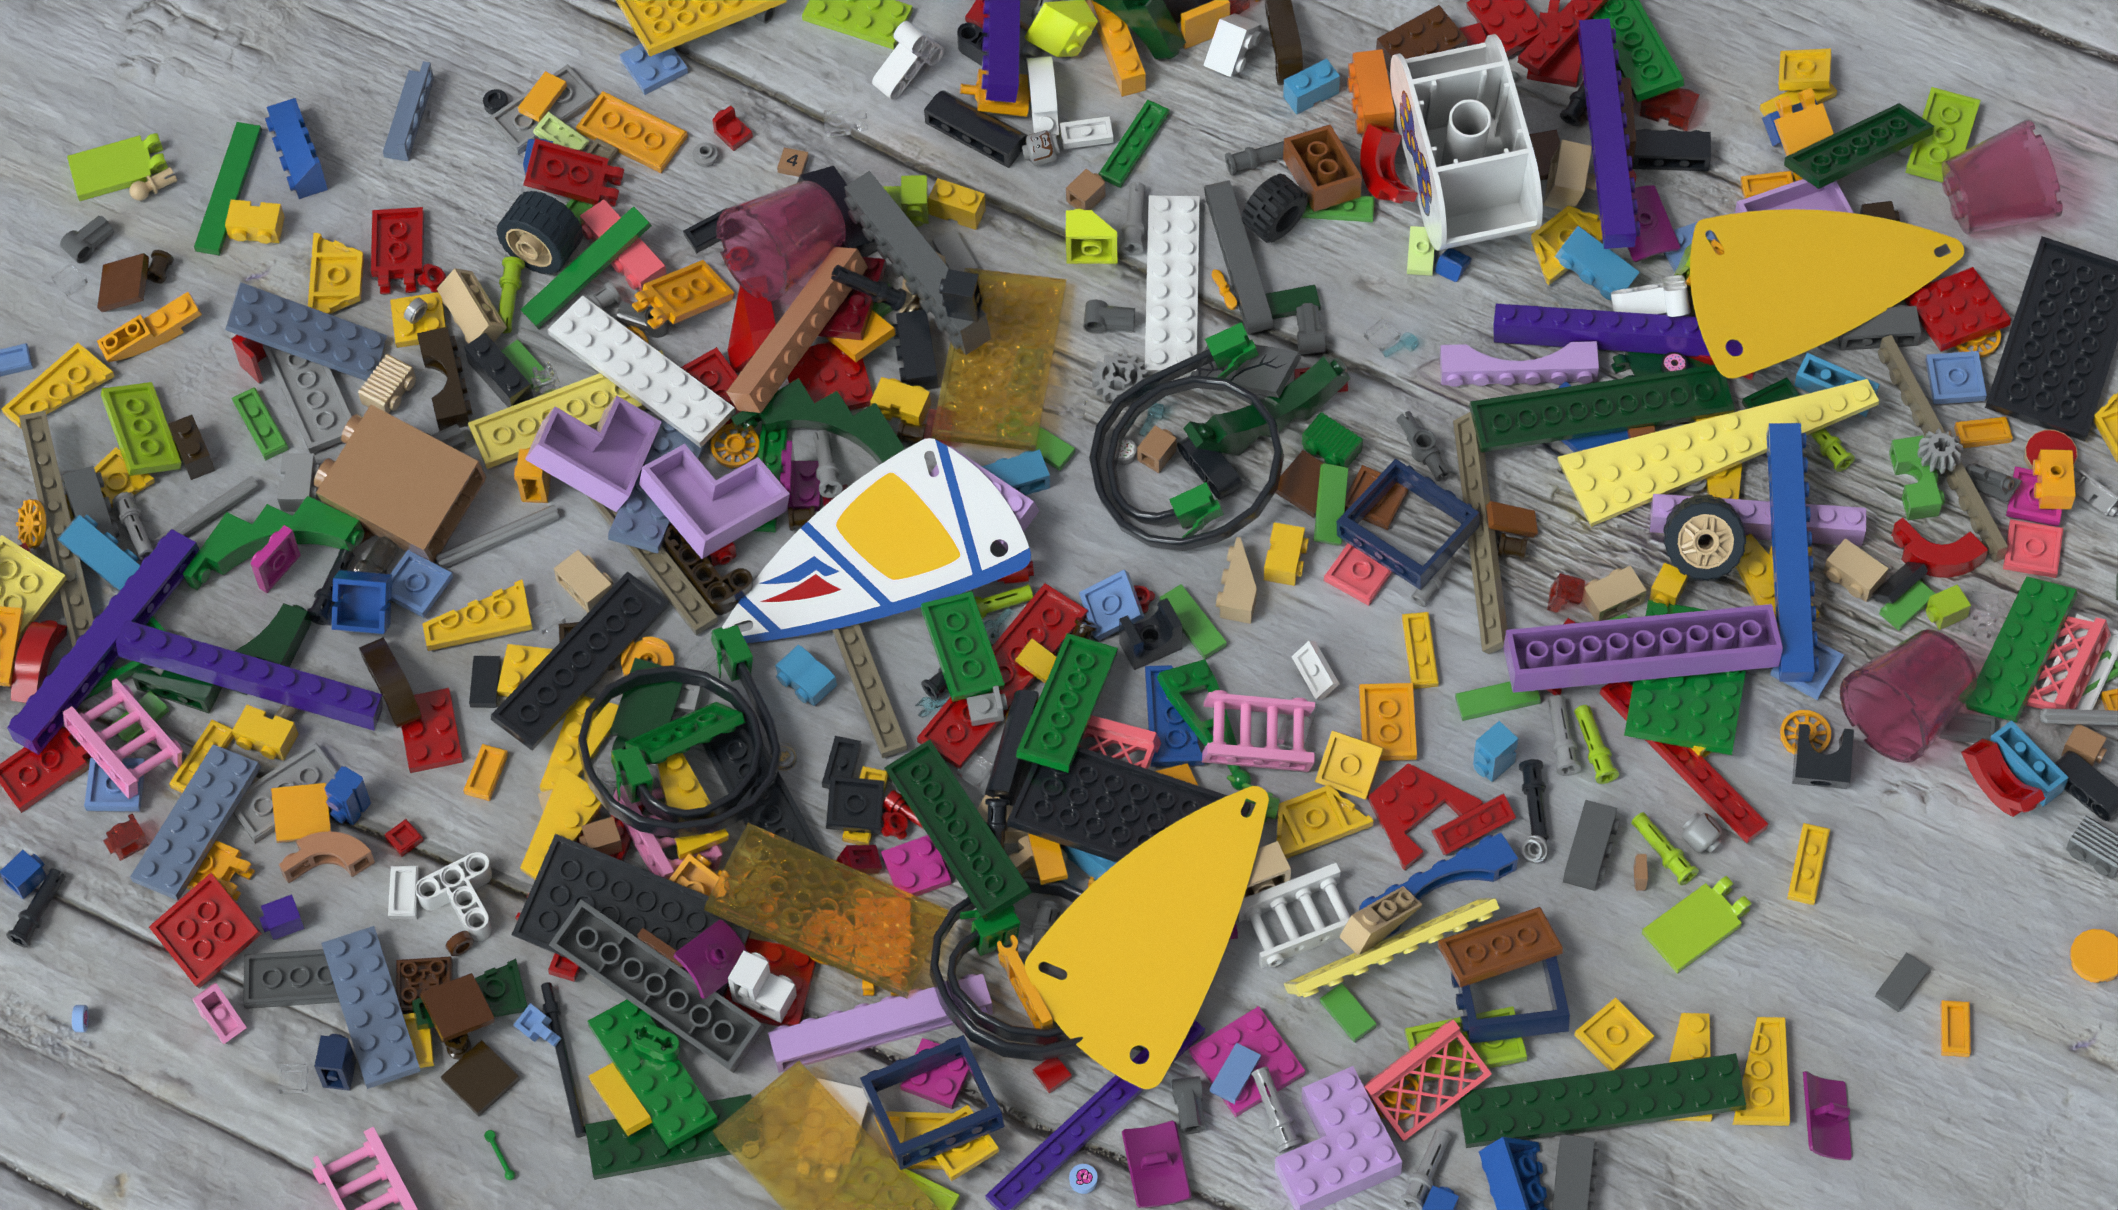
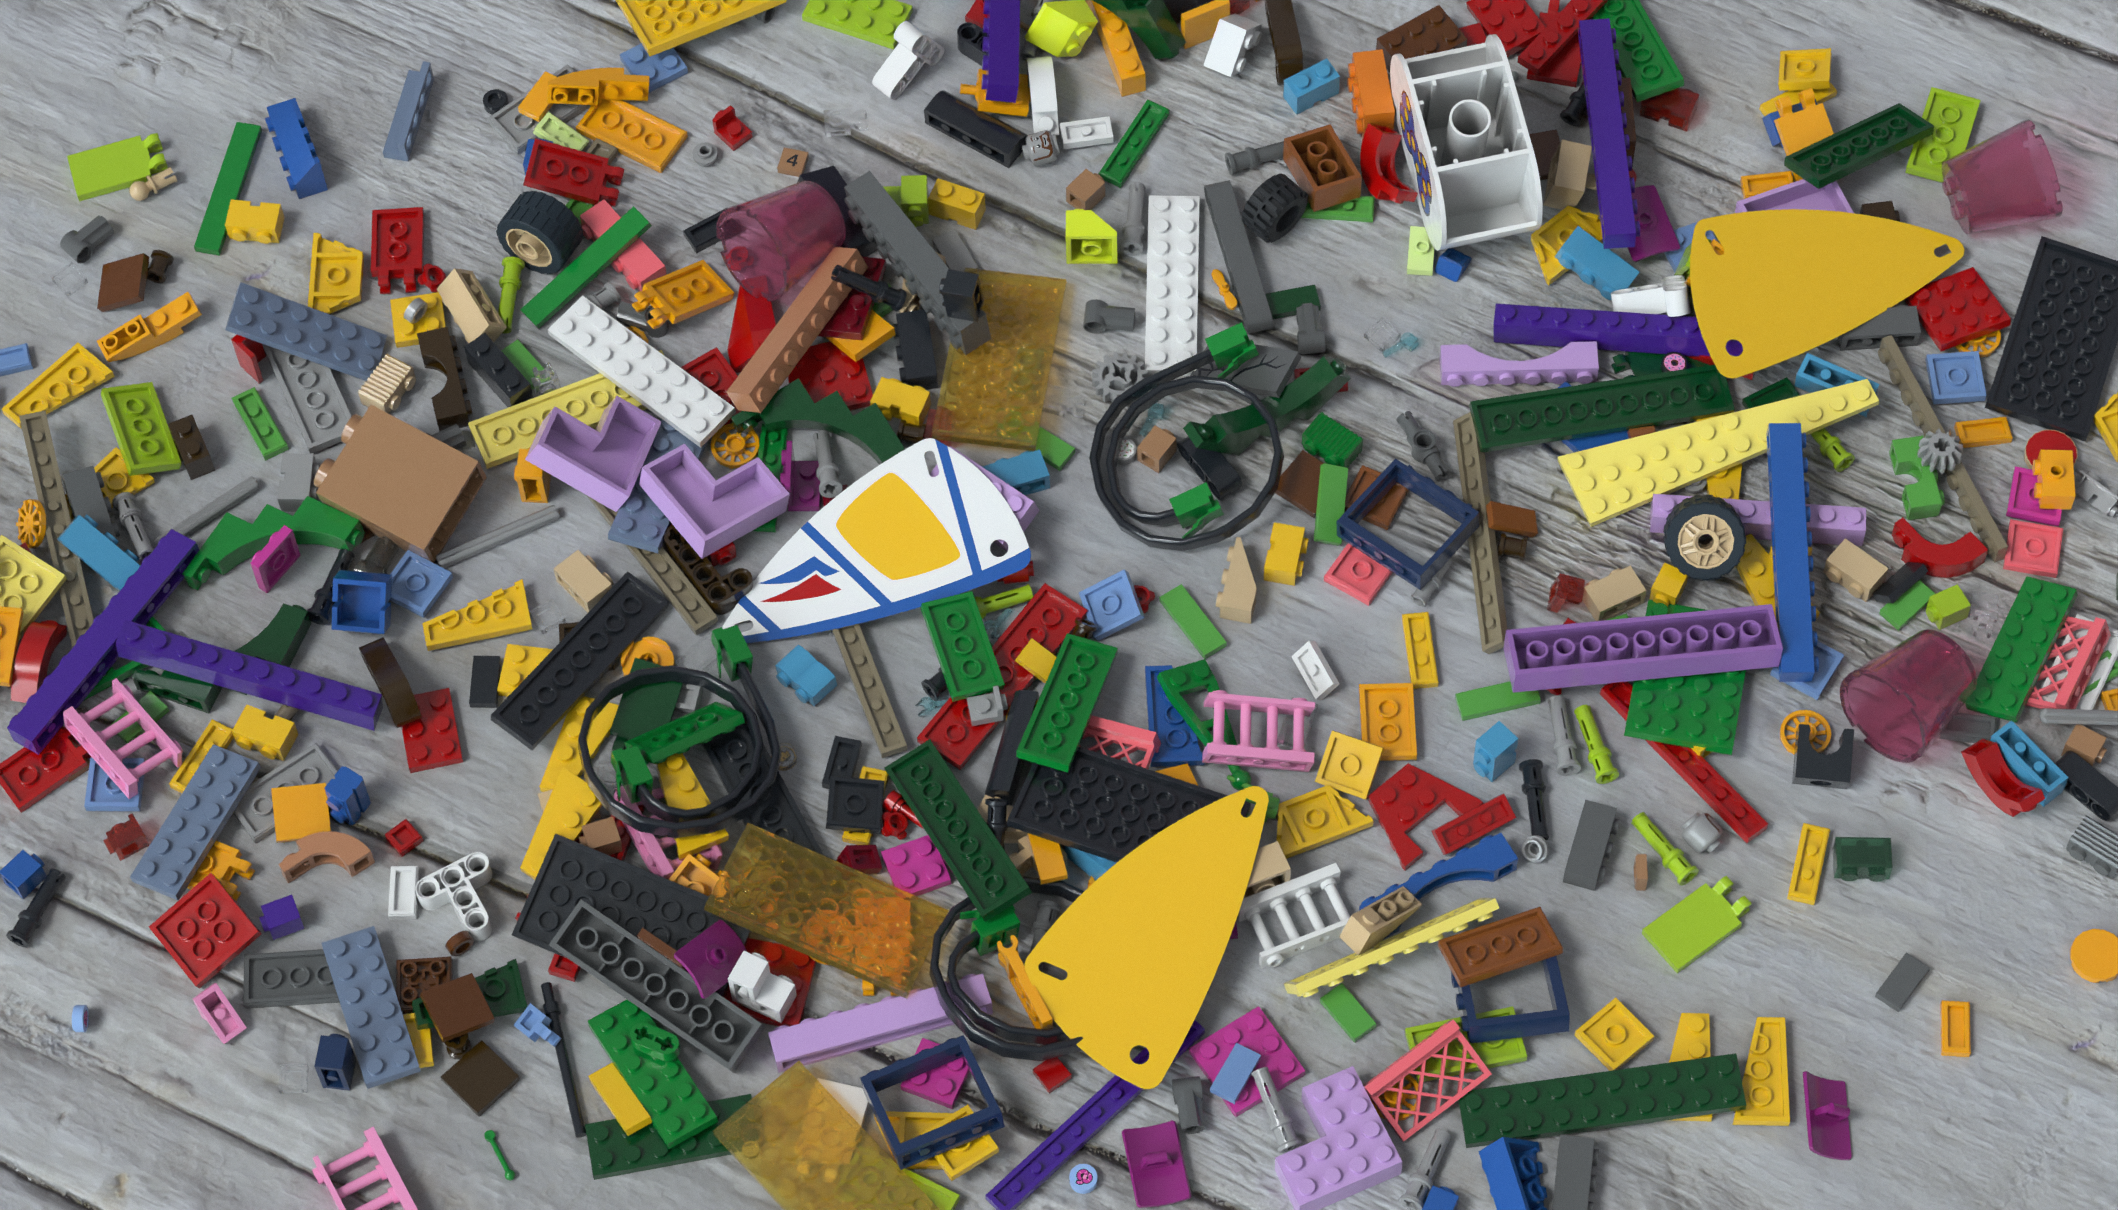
light orange tile [463,744,508,801] -> none
dark brown bush [788,505,816,531] -> none
clear tile [956,752,993,789] -> none
black piece [1119,598,1182,670] -> none
black brick [1632,129,1711,171] -> none
dark grey hinge [1965,463,2022,502] -> none
none -> light orange slope [547,68,649,105]
none -> clear green brick [1832,837,1893,882]

